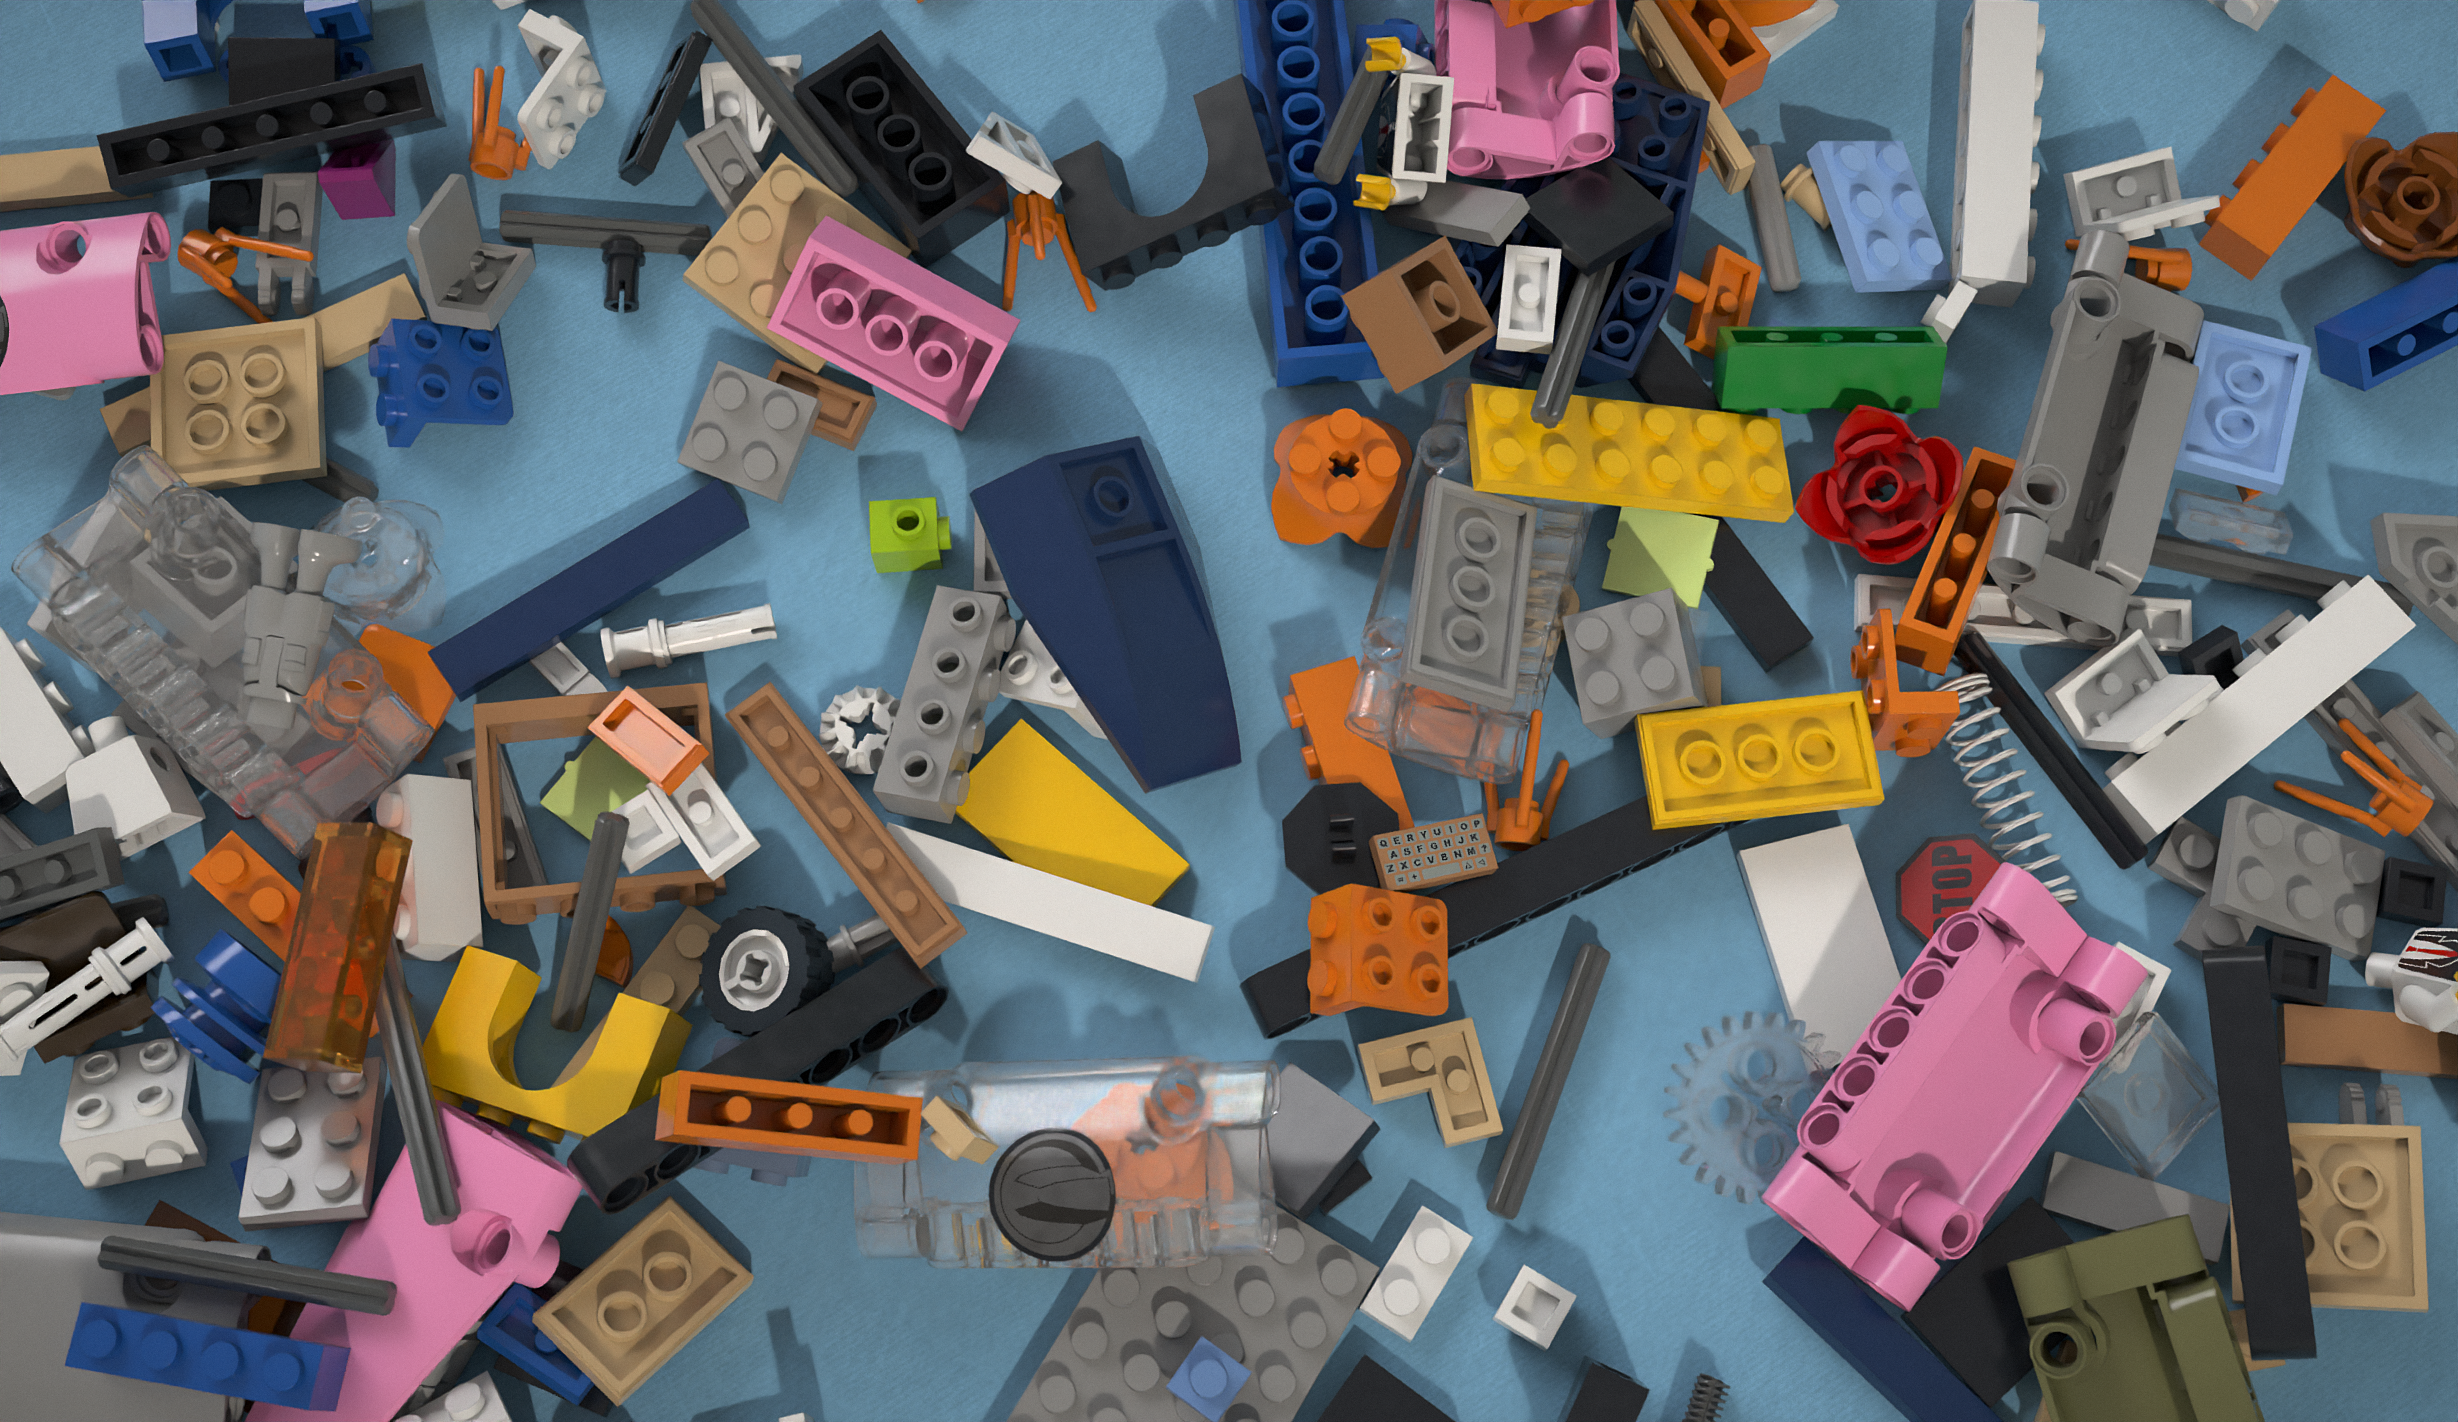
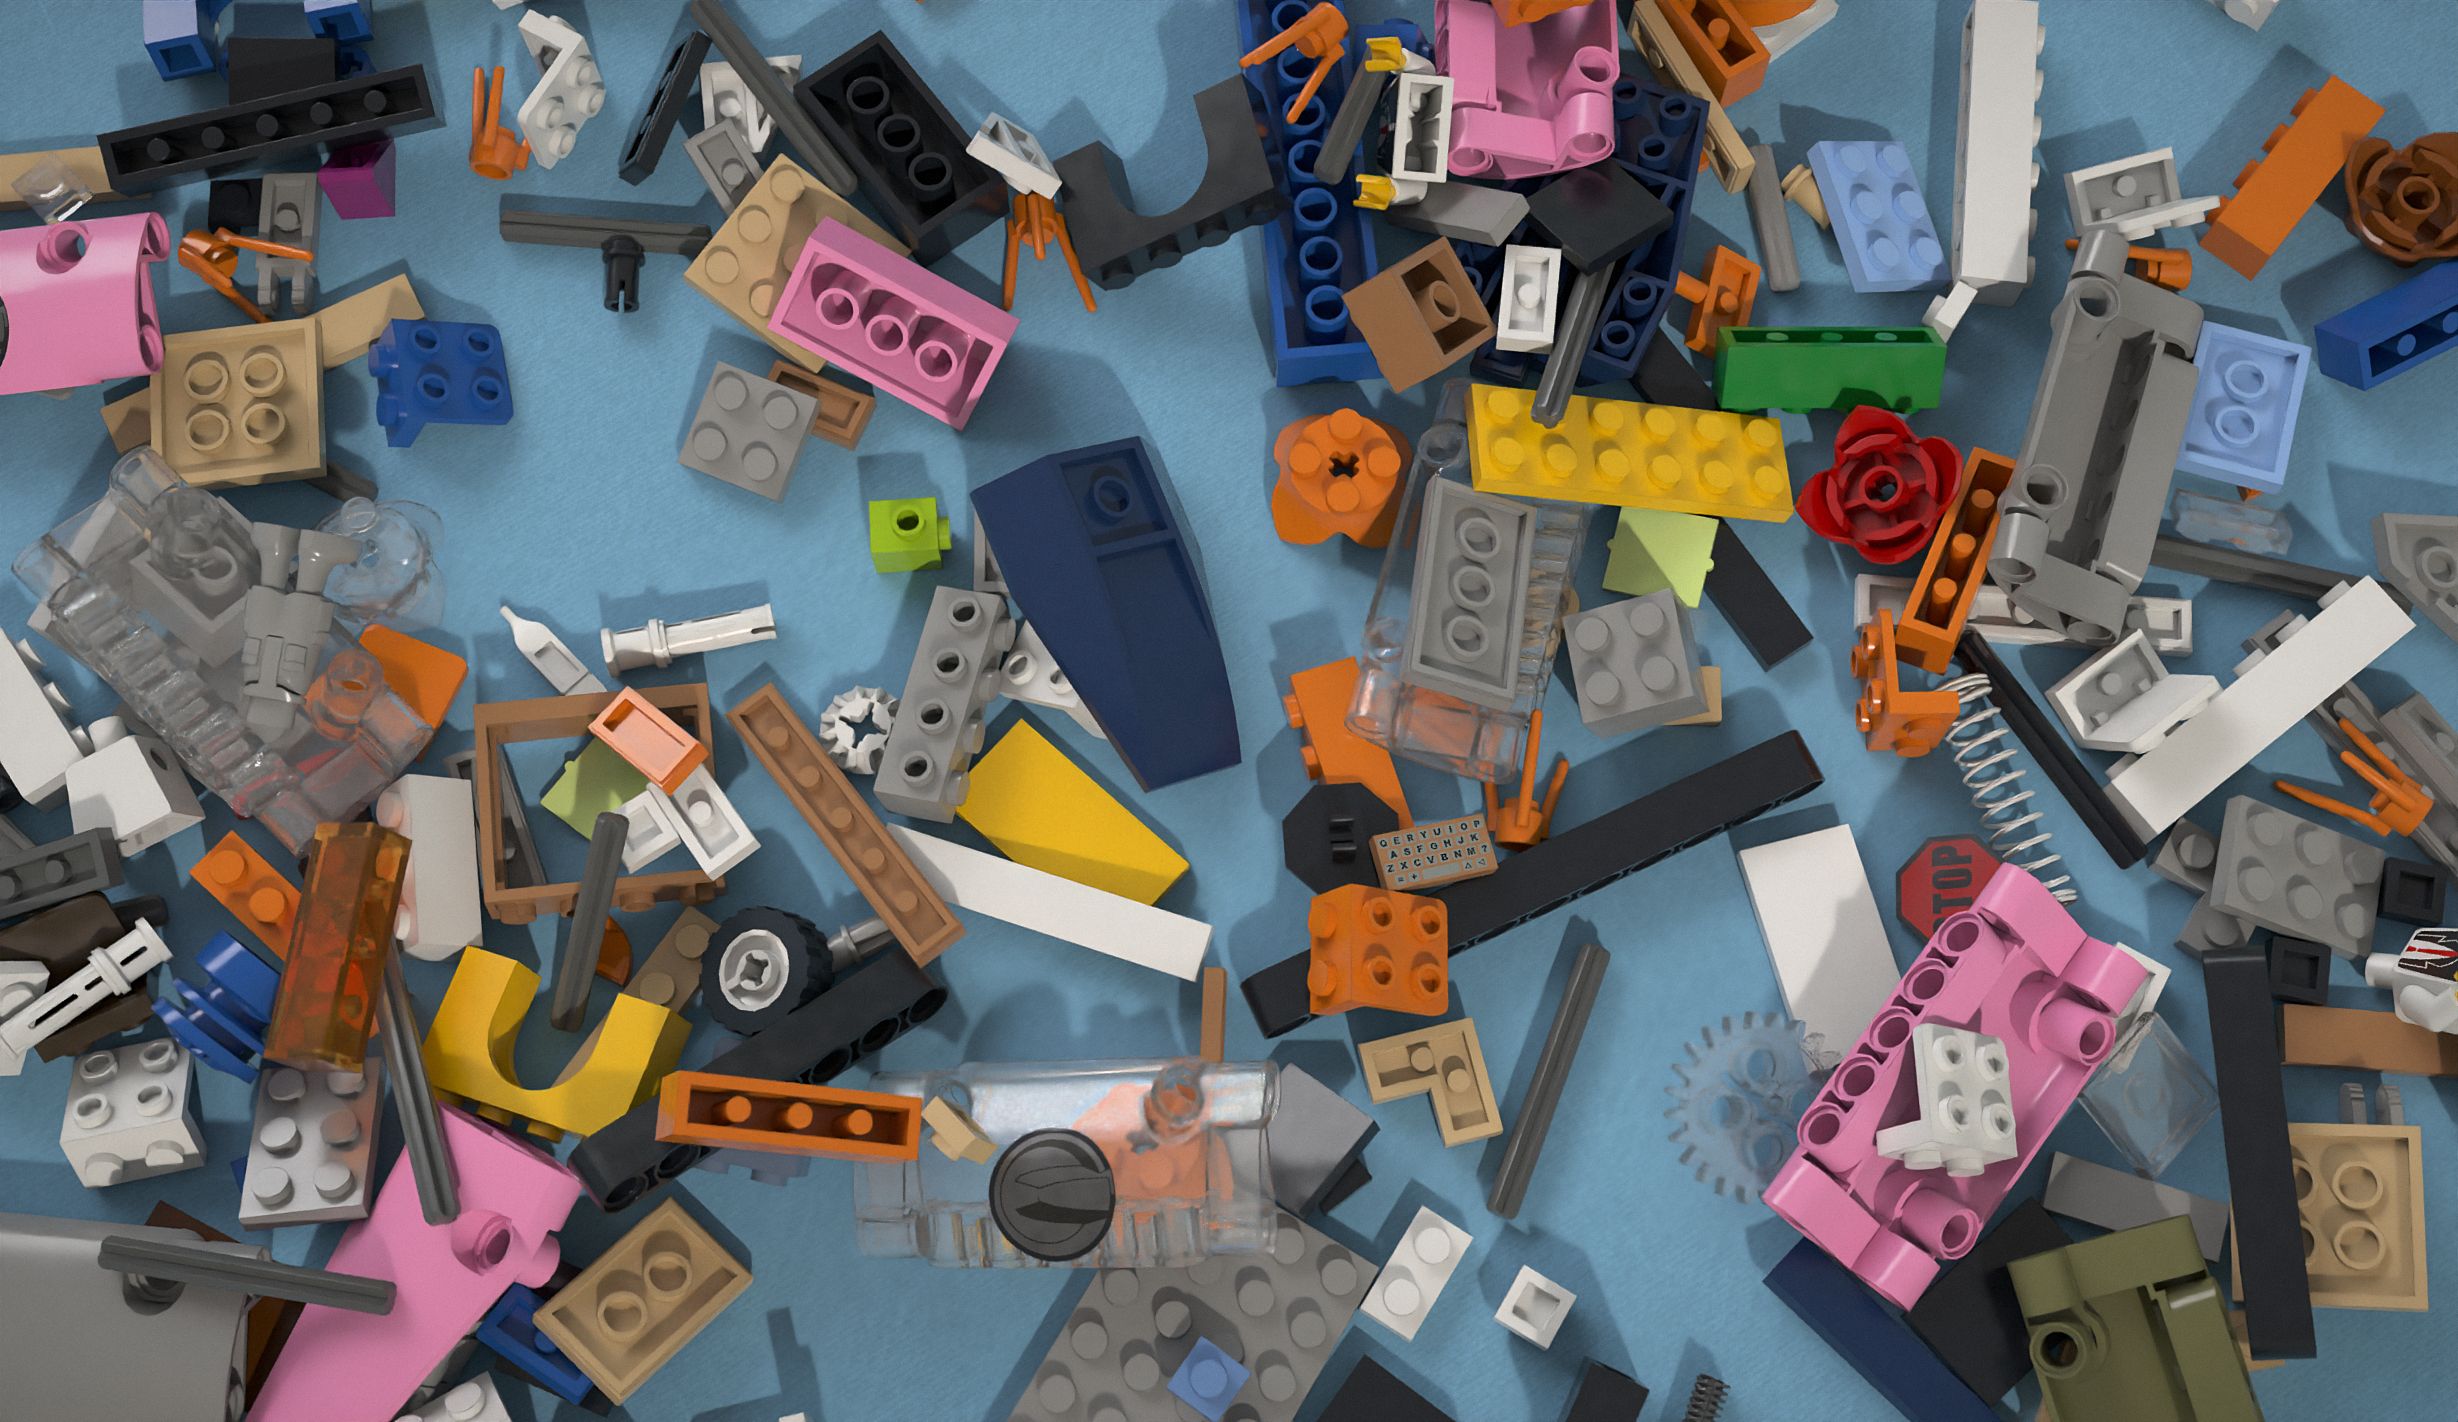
blue brick [64,1302,351,1412] -> none
light grey bracket [407,174,536,331] -> none
dark blue tile [428,478,750,703] -> none
yellow tile [1634,690,1885,830] -> none
black plate [2177,625,2244,690] -> none
none -> clear plate [10,151,94,225]
none -> medium nougat tile [1198,967,1228,1095]
none -> orange plant [1239,1,1349,124]
none -> white bracket [1876,1023,2018,1177]

